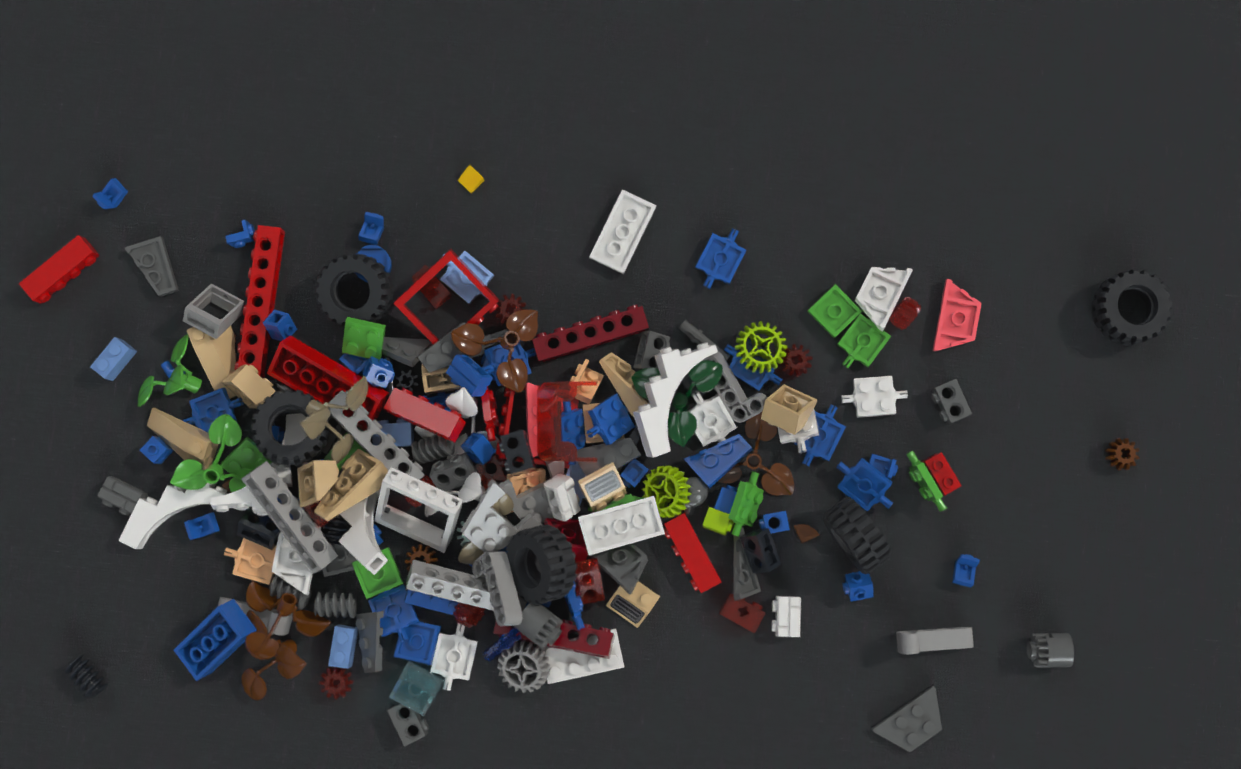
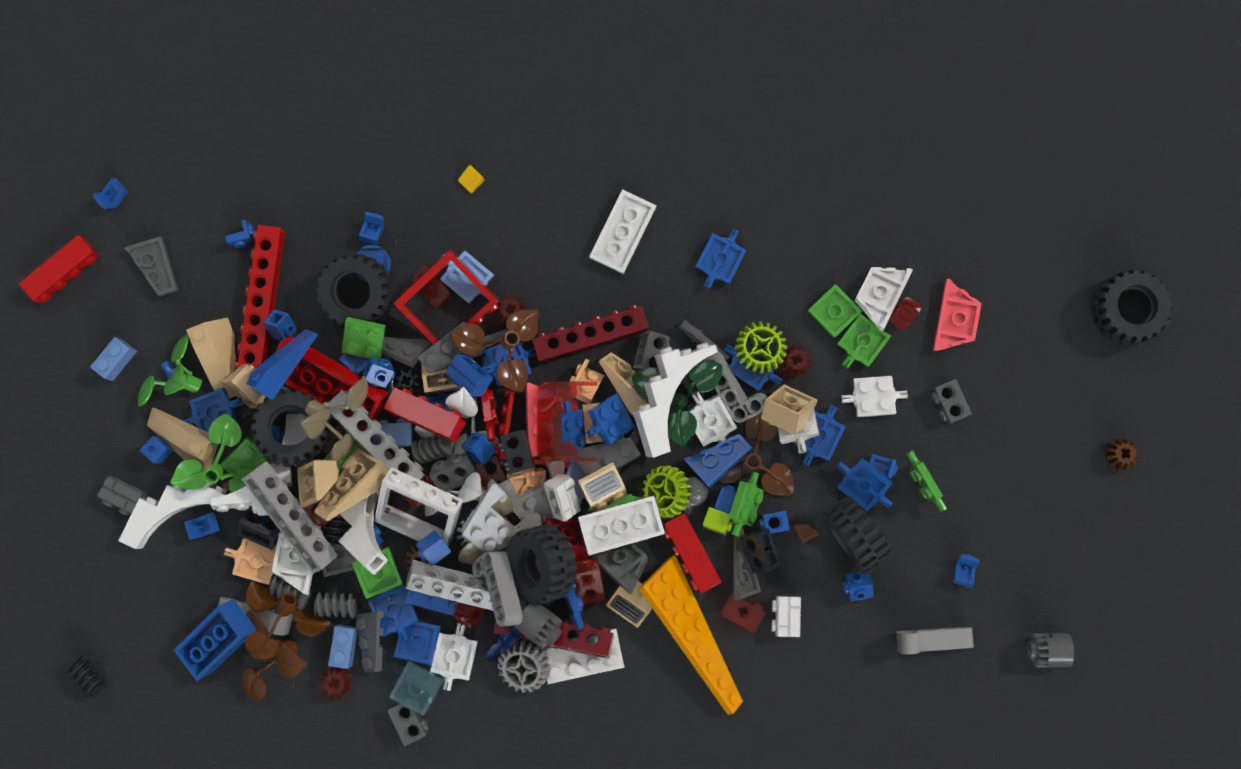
light grey window [183,284,244,339] -> none
blue bracket [620,459,649,488] -> none
dark grey wing [871,686,942,752] -> none
red brick [922,452,962,496] -> none
none -> blue wedge [246,329,317,400]
none -> blue brick [416,530,451,566]
none -> light orange wing [639,555,743,715]

